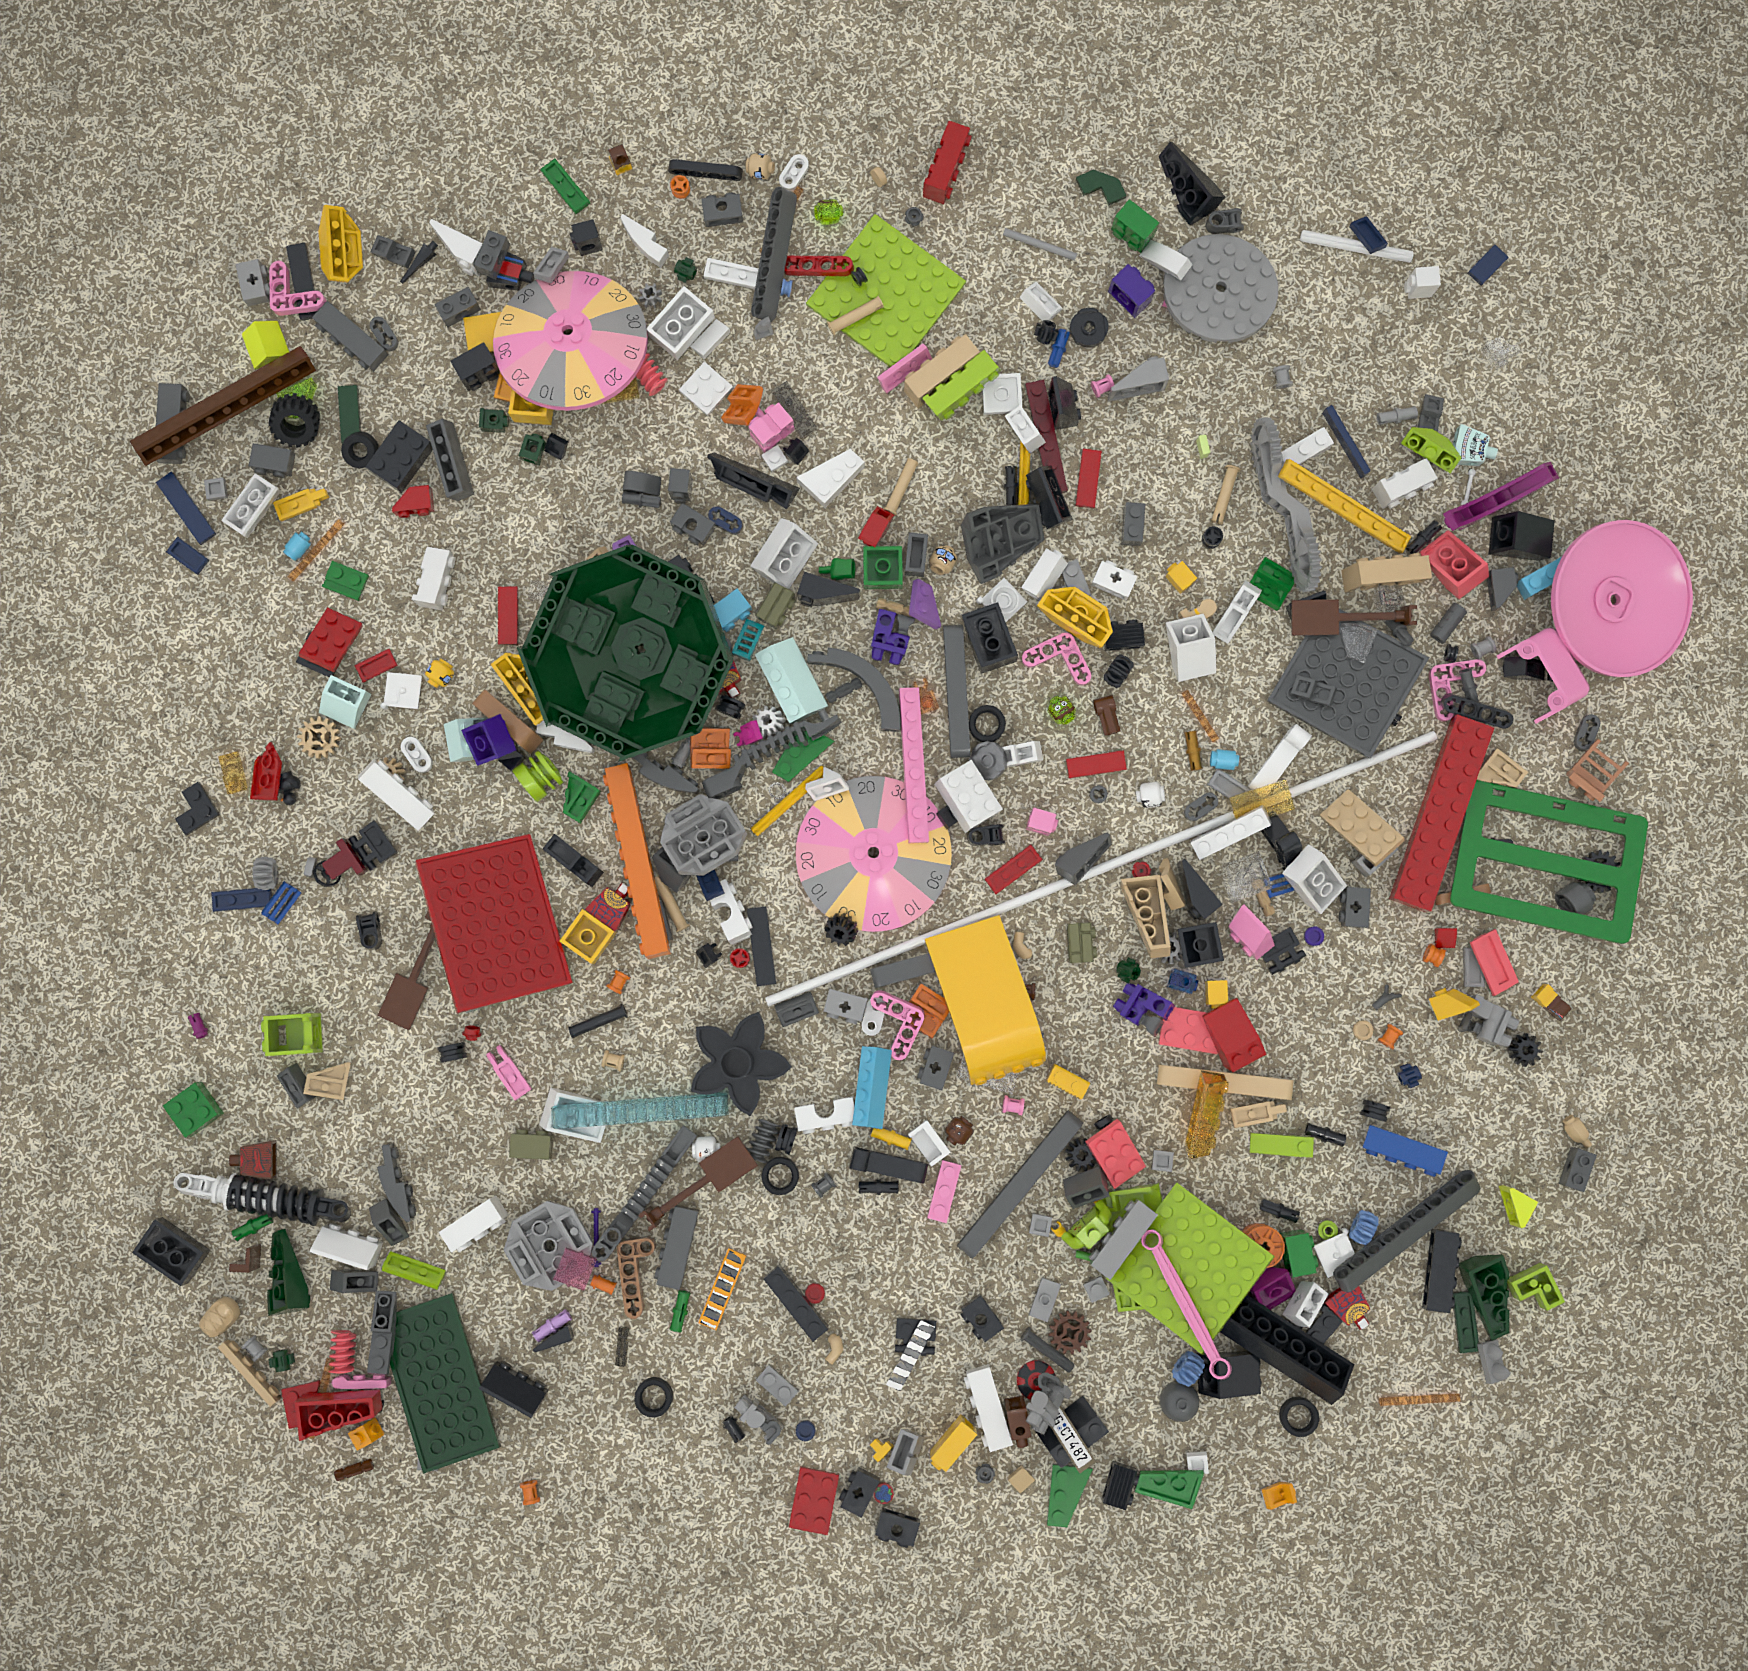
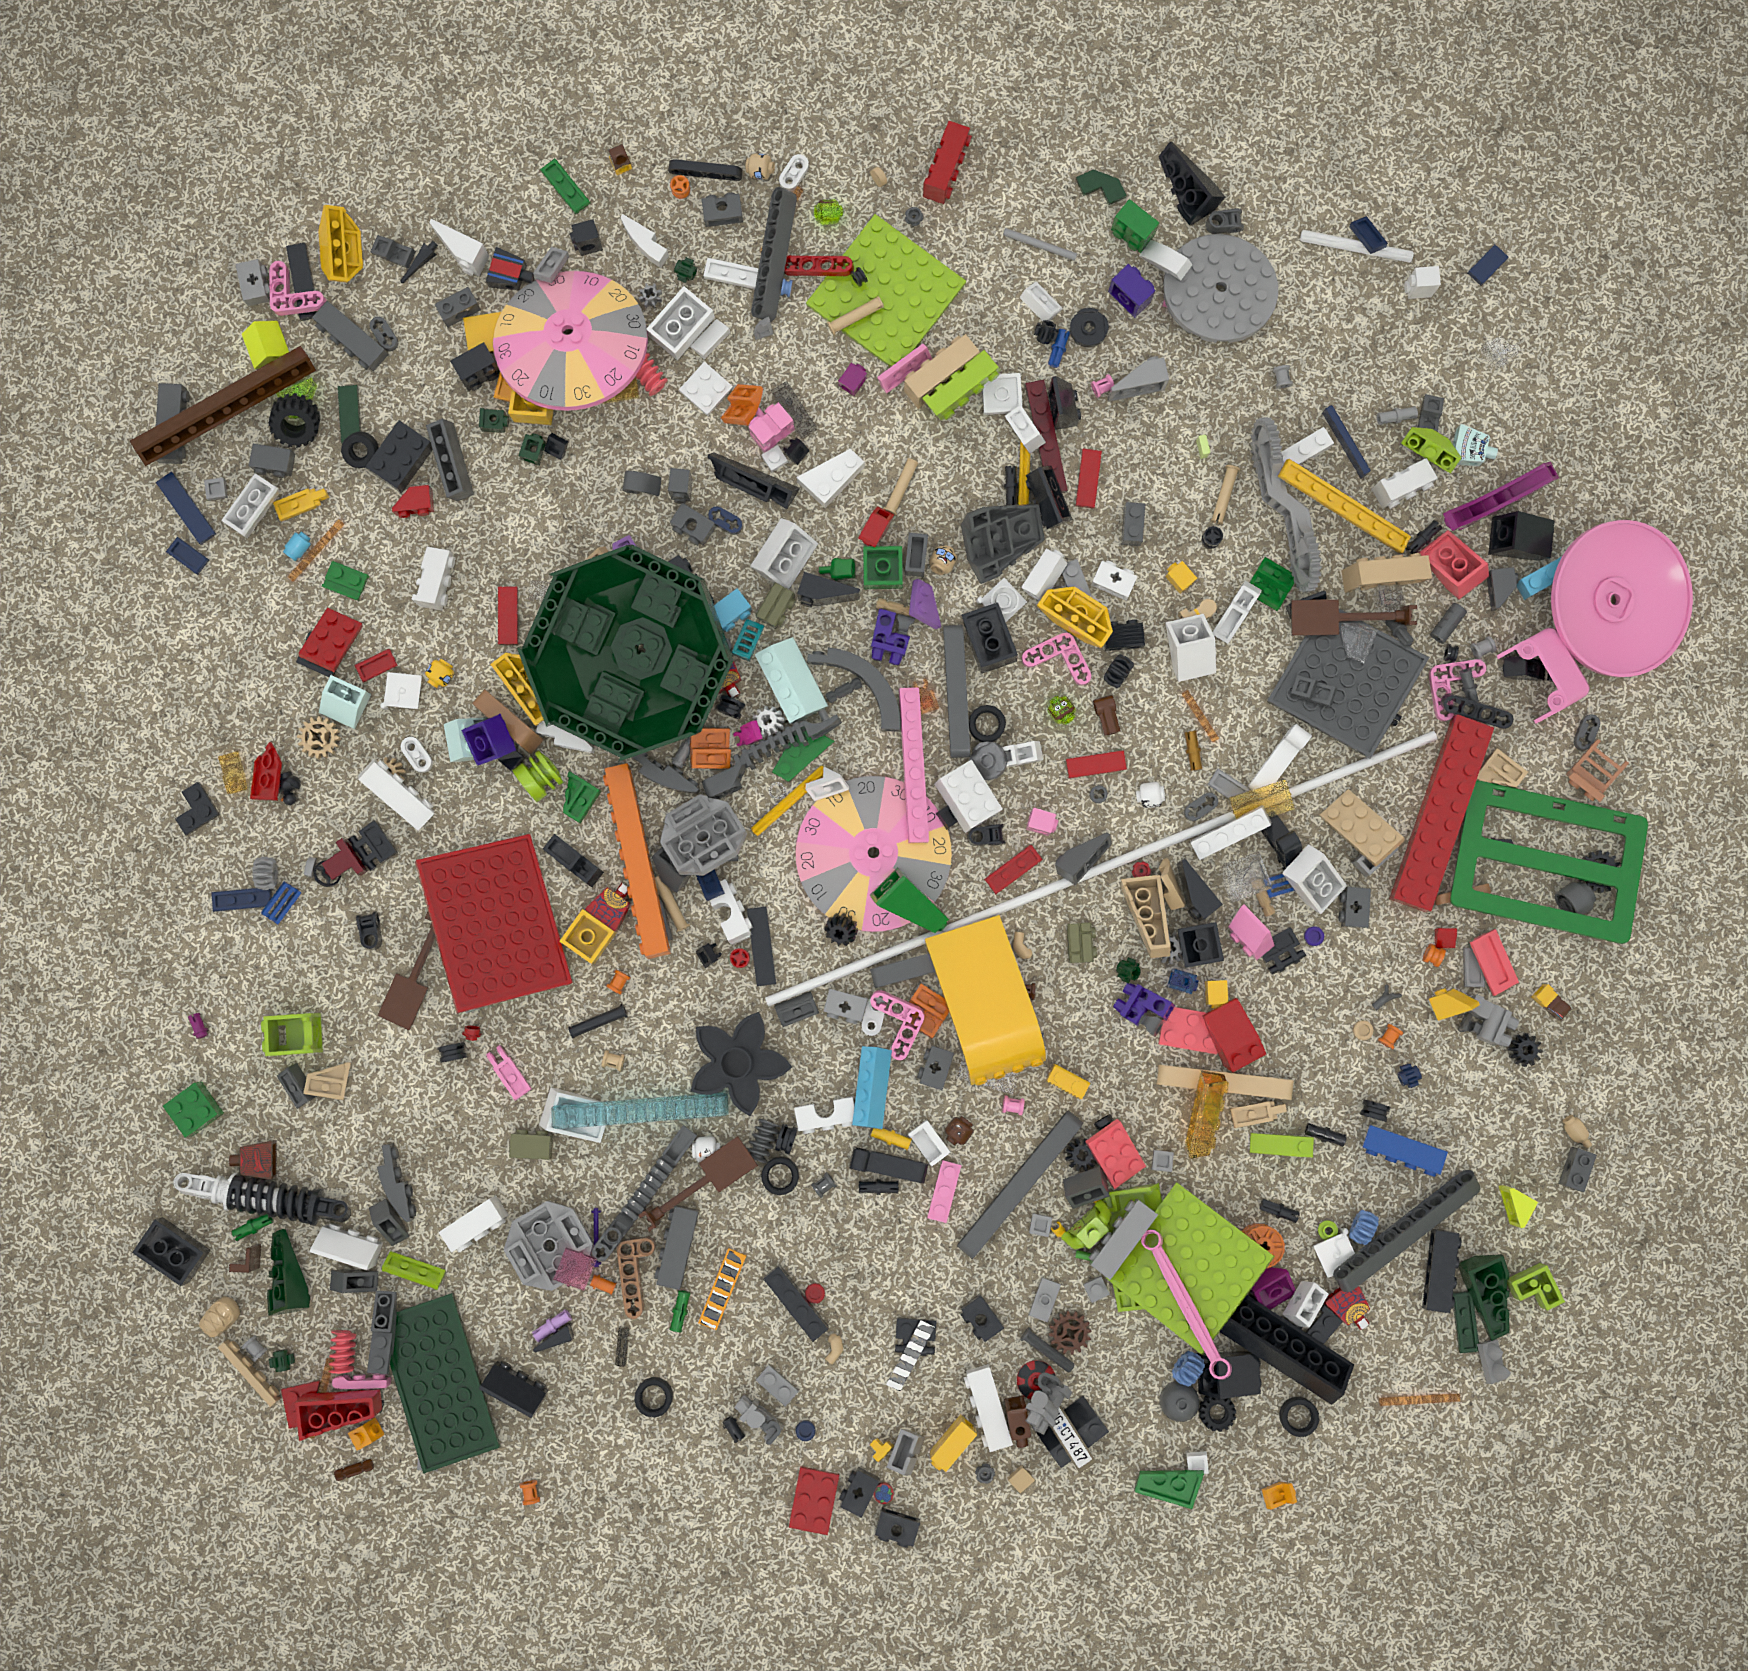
dark grey brick [474,230,510,280] -> none
dark grey axle [622,491,661,508] -> none
green wing [1047,1463,1093,1528] -> none
black brick [1101,1461,1139,1510] -> none
medium azure brick [1210,749,1239,770] -> none
green brick [1279,1229,1318,1277] -> none
white hinge [1461,469,1476,505] -> none
none -> magenta brick [838,362,867,396]
none -> green slope [870,867,949,933]
none -> black tyre [1198,1396,1237,1432]

